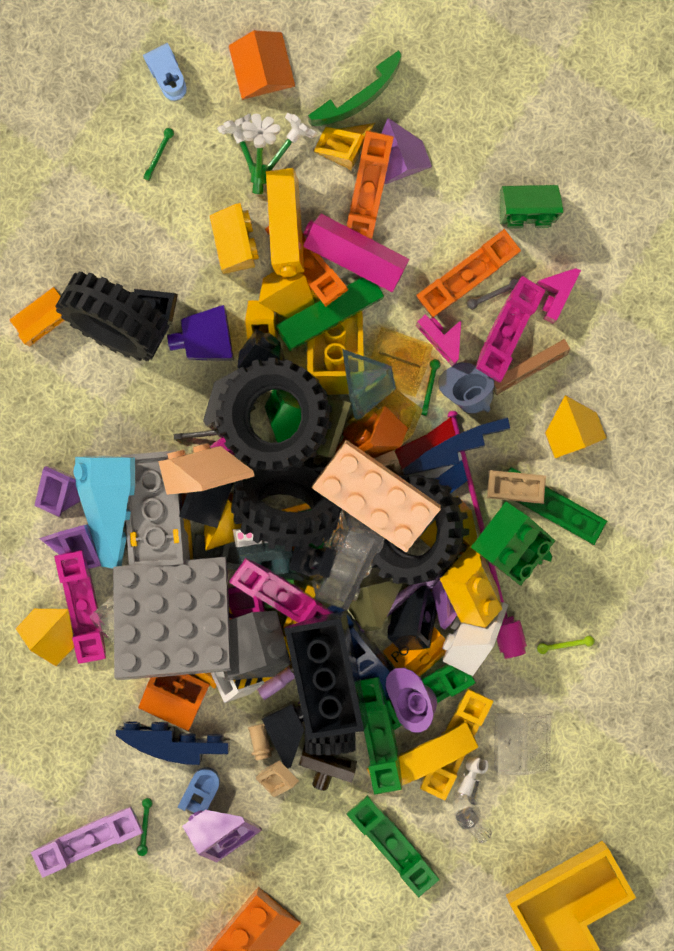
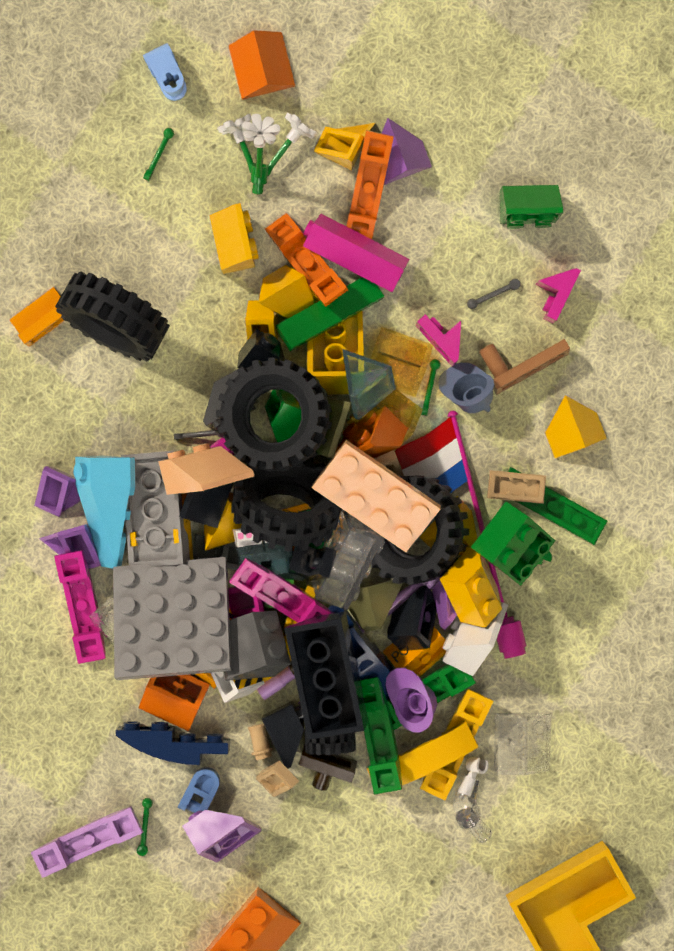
yellow slope [16,608,74,666] -> none
black slope [134,289,178,325] -> none
dark purple torso [167,305,234,361] -> none
yellow brick [266,168,304,277] -> none
green slope [308,50,402,126] -> none
green slope [346,795,440,898] -> none
dark blue slope [403,417,510,475] -> none
orange slope [416,229,521,318] -> none
dark pink slope [476,276,546,383] -> none
lime hinge [537,636,595,654] -> none

